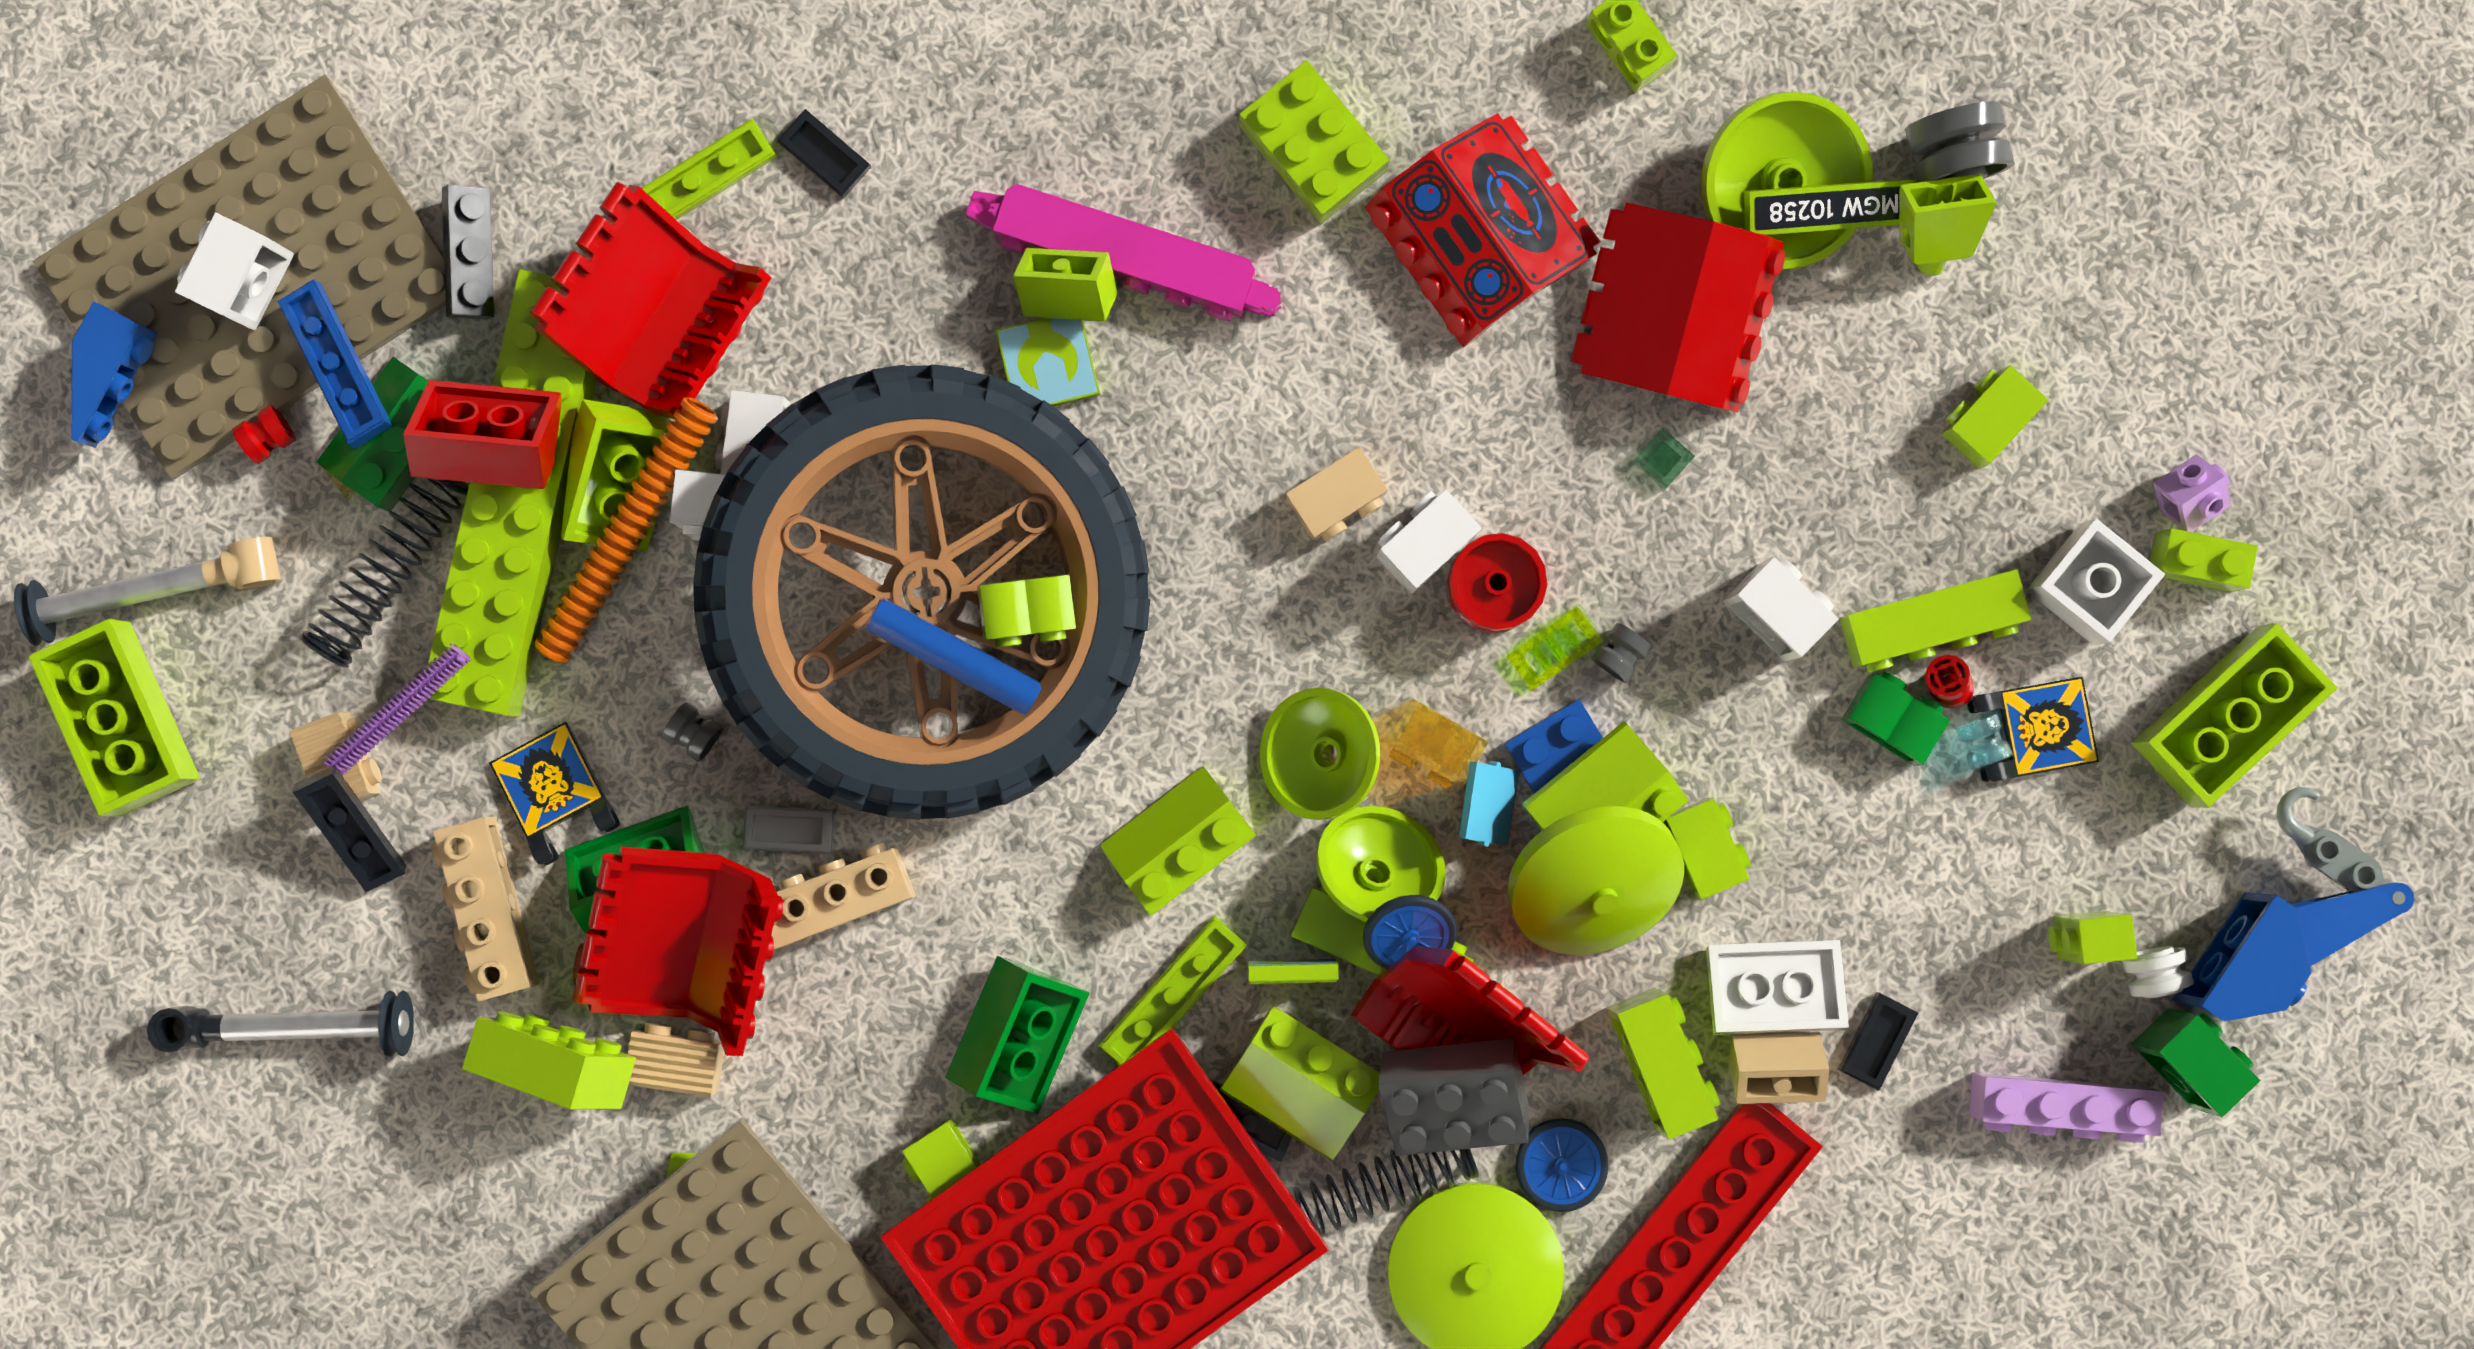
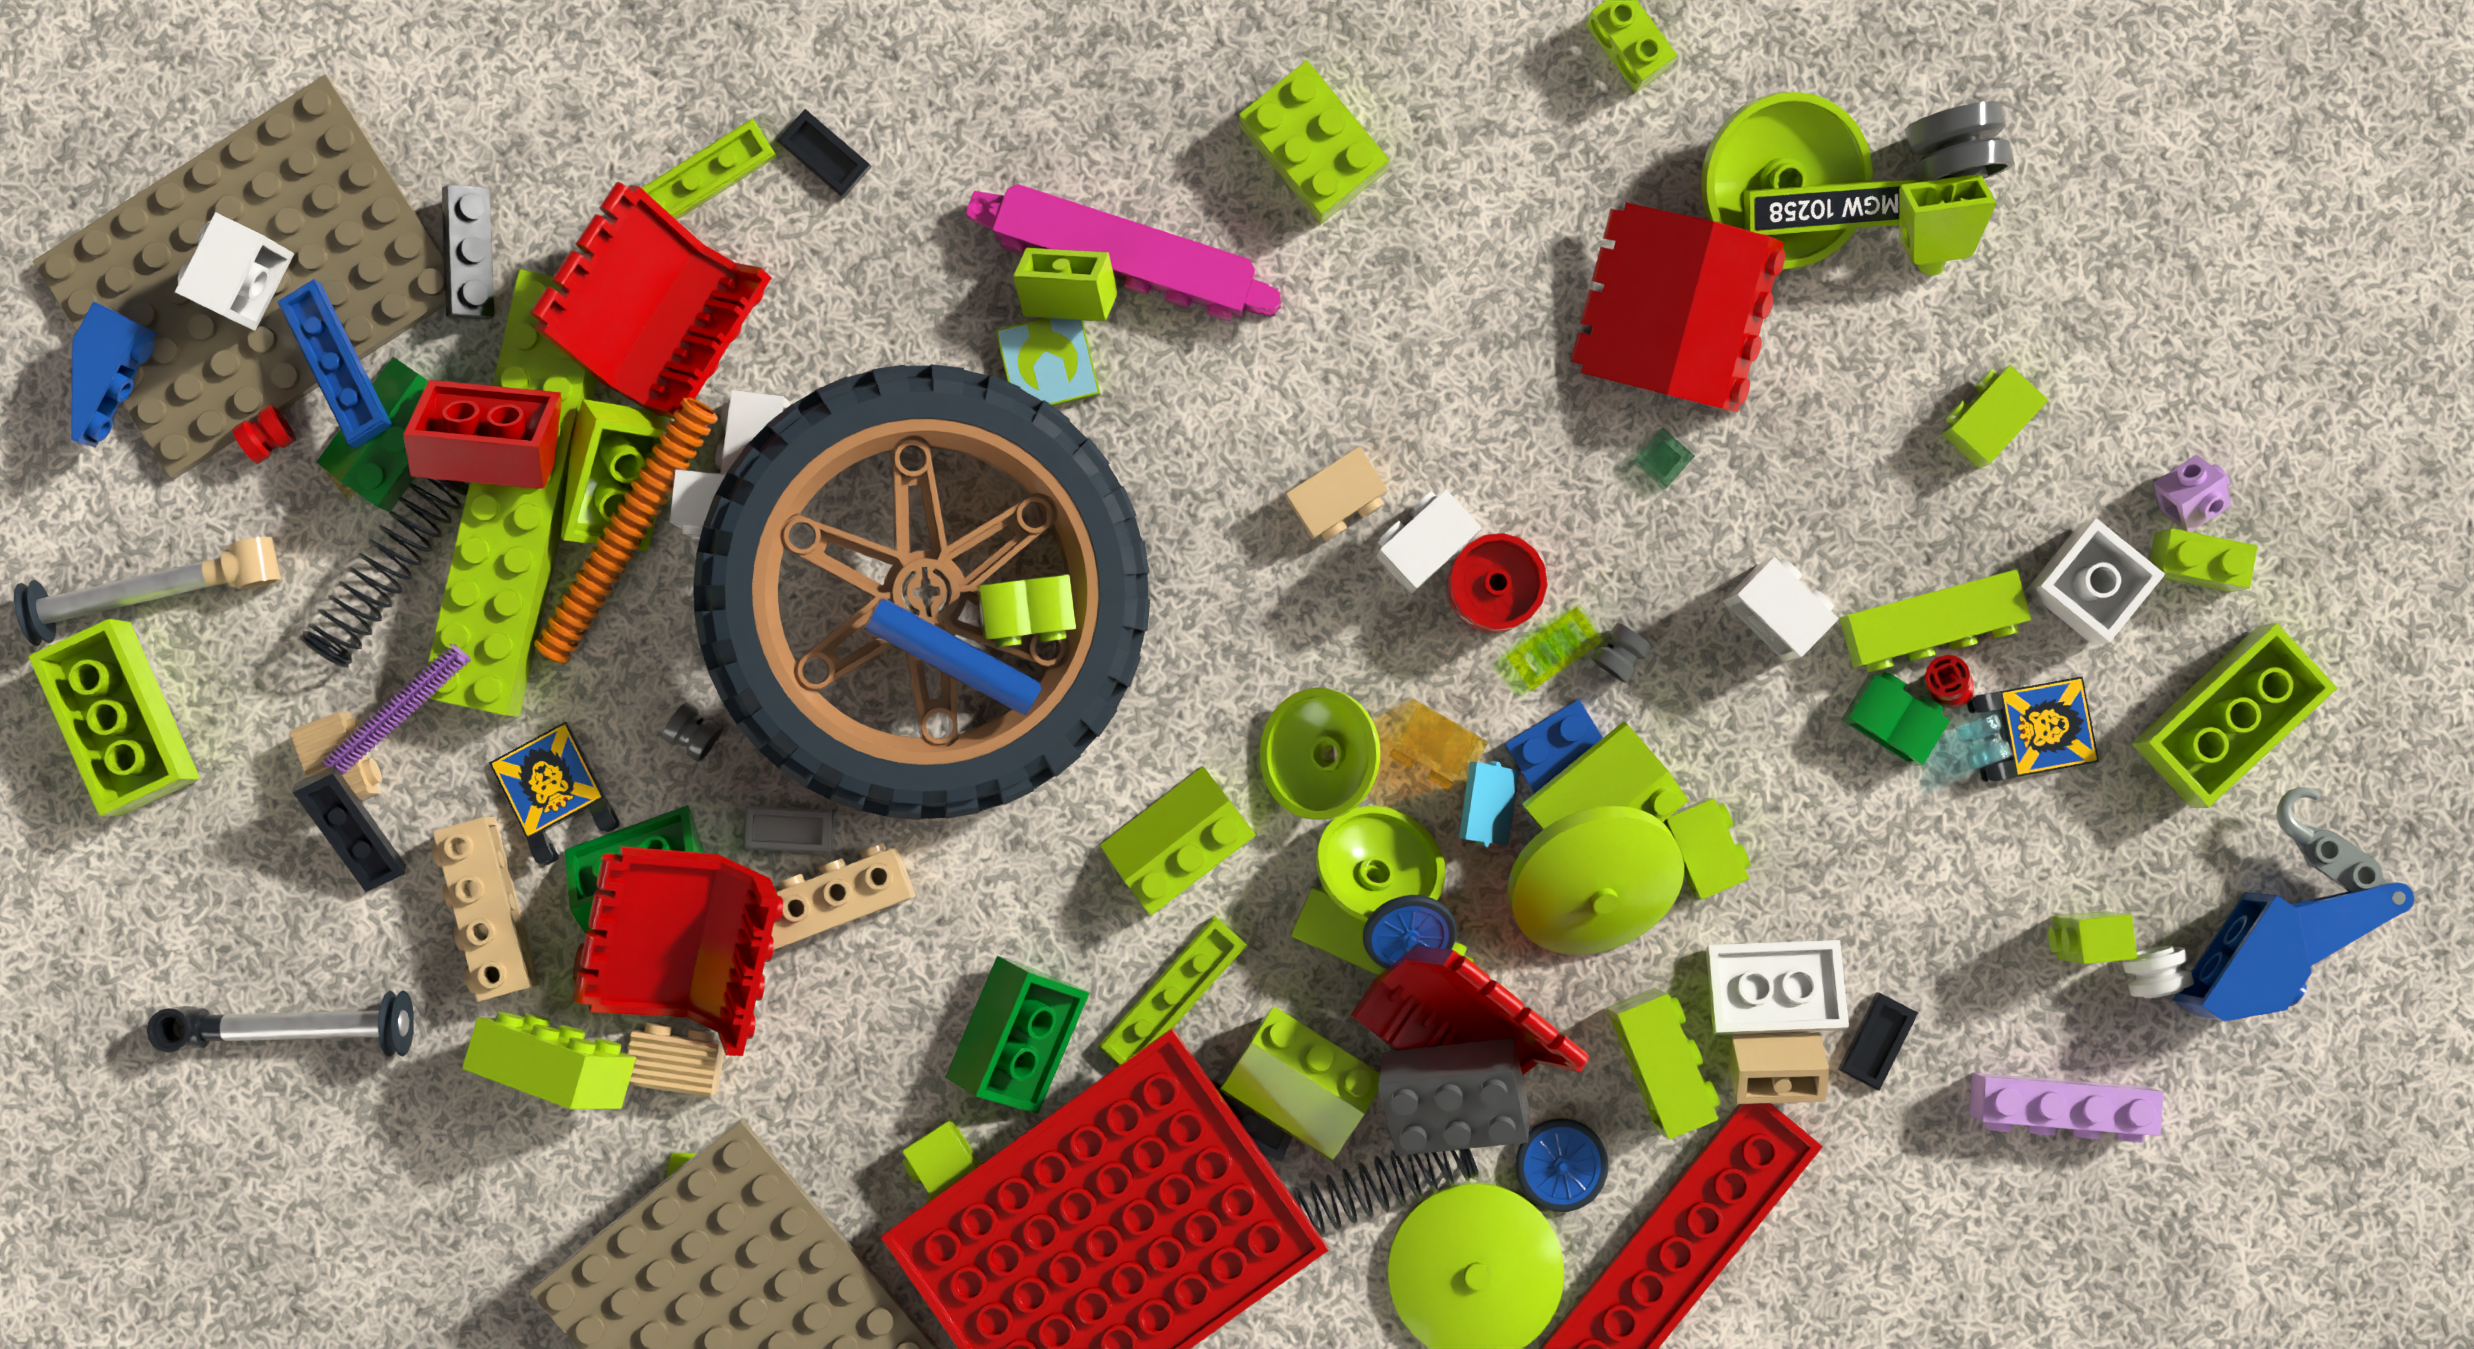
lime tile [1248,959,1339,984] -> none
red hinge [1364,113,1601,348] -> none
green brick [2131,1008,2261,1118] -> none

